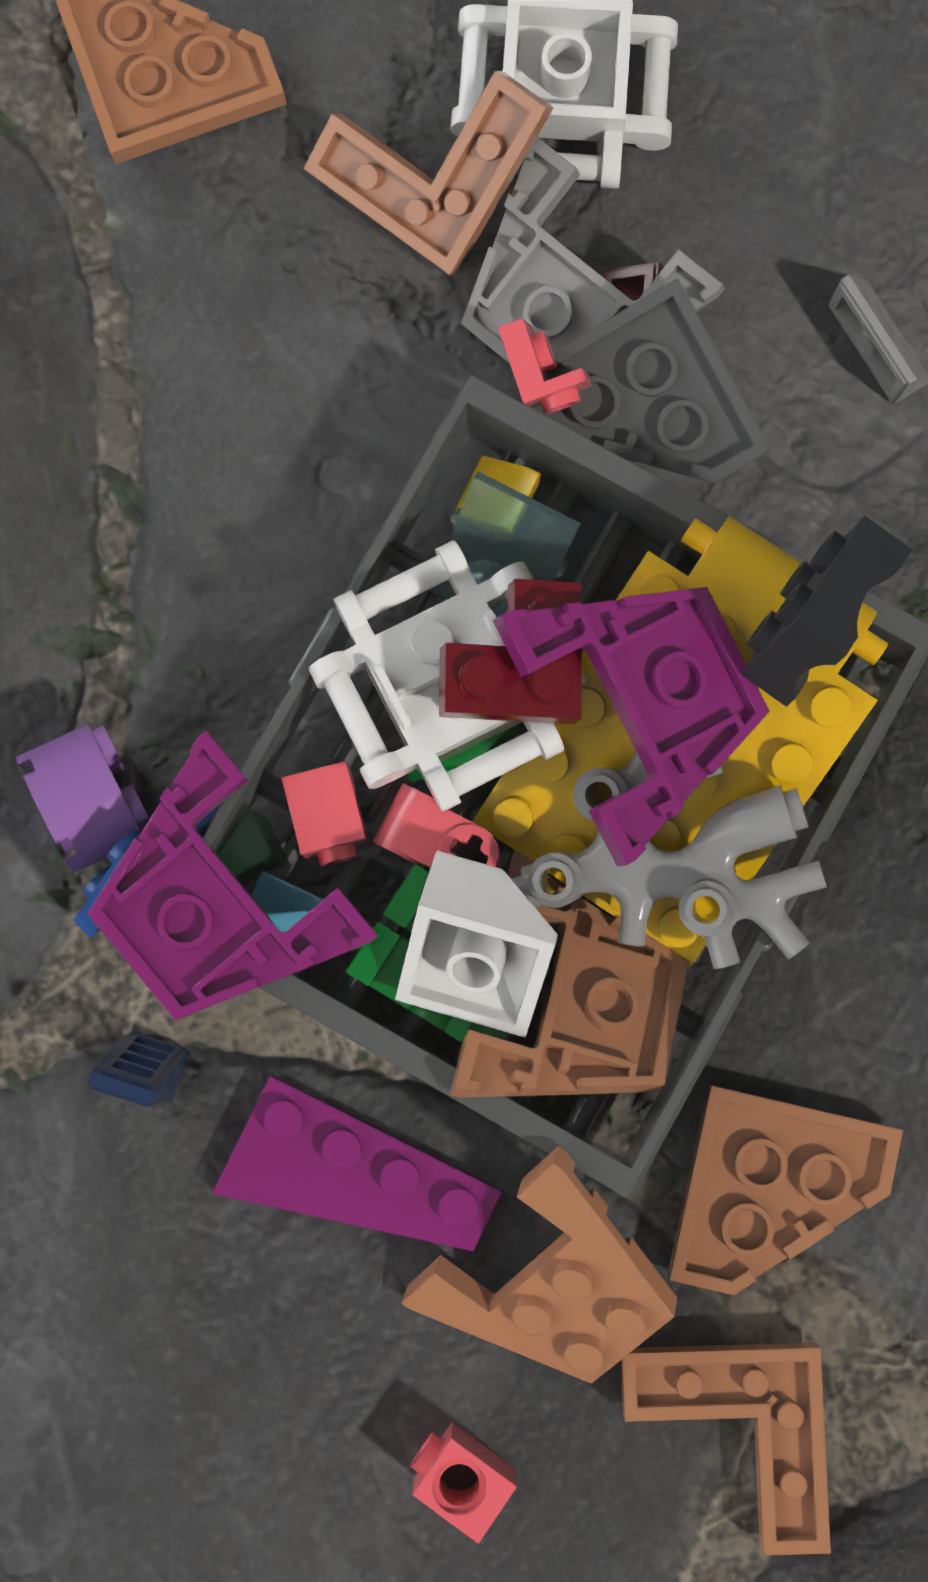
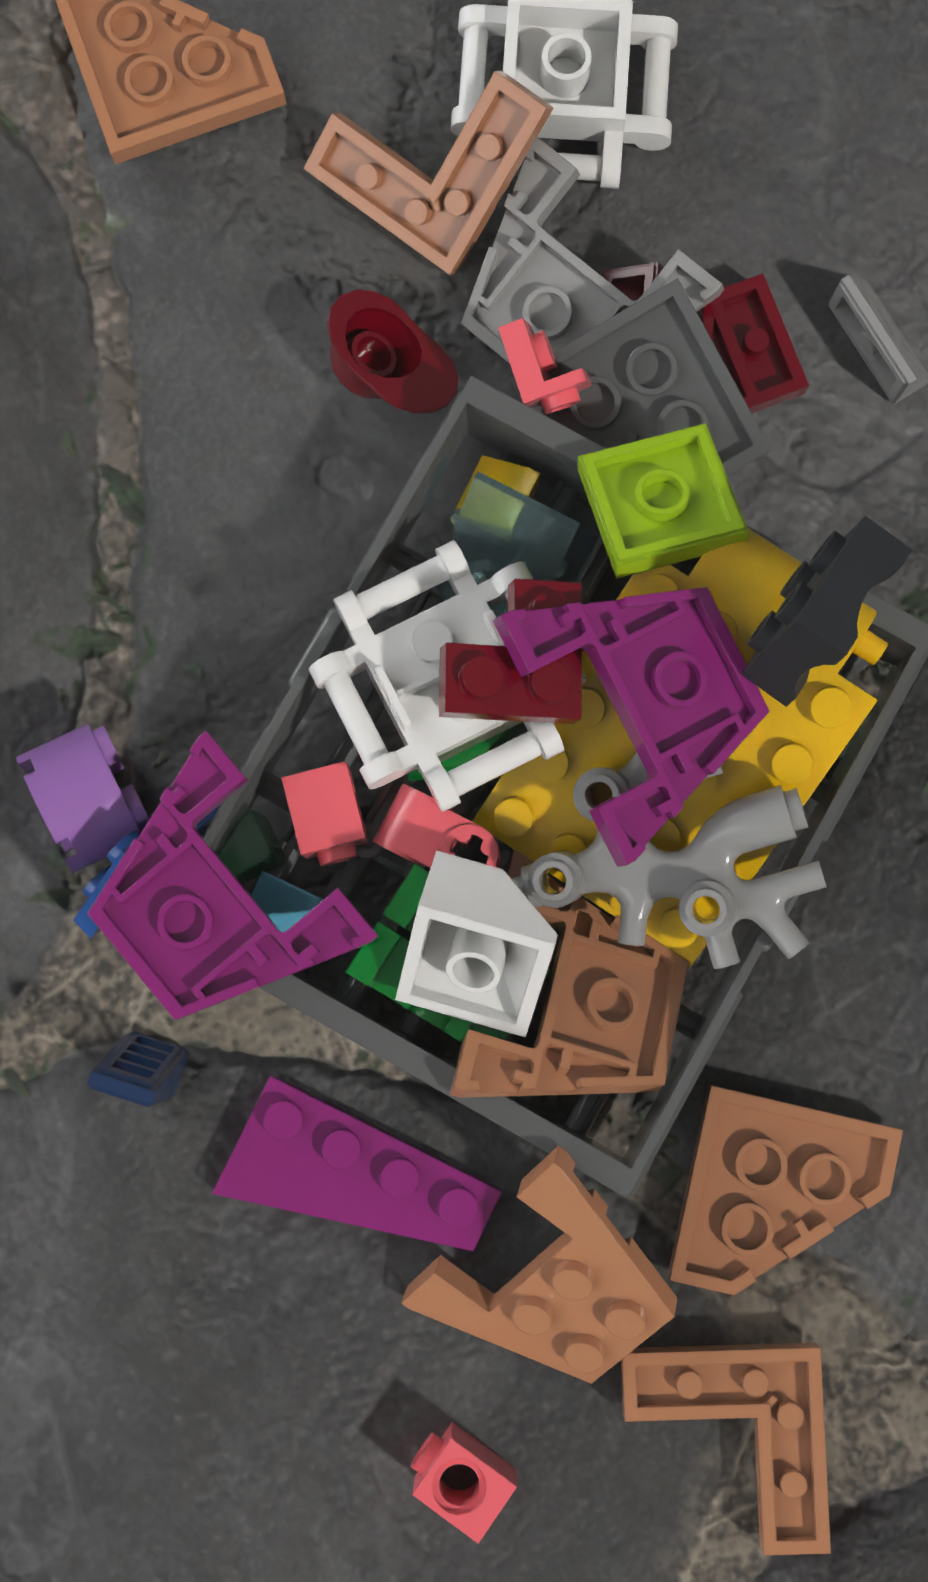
none -> dark red piece [327,289,459,413]
none -> lime tile [578,423,749,579]
none -> dark red wing [701,273,809,413]

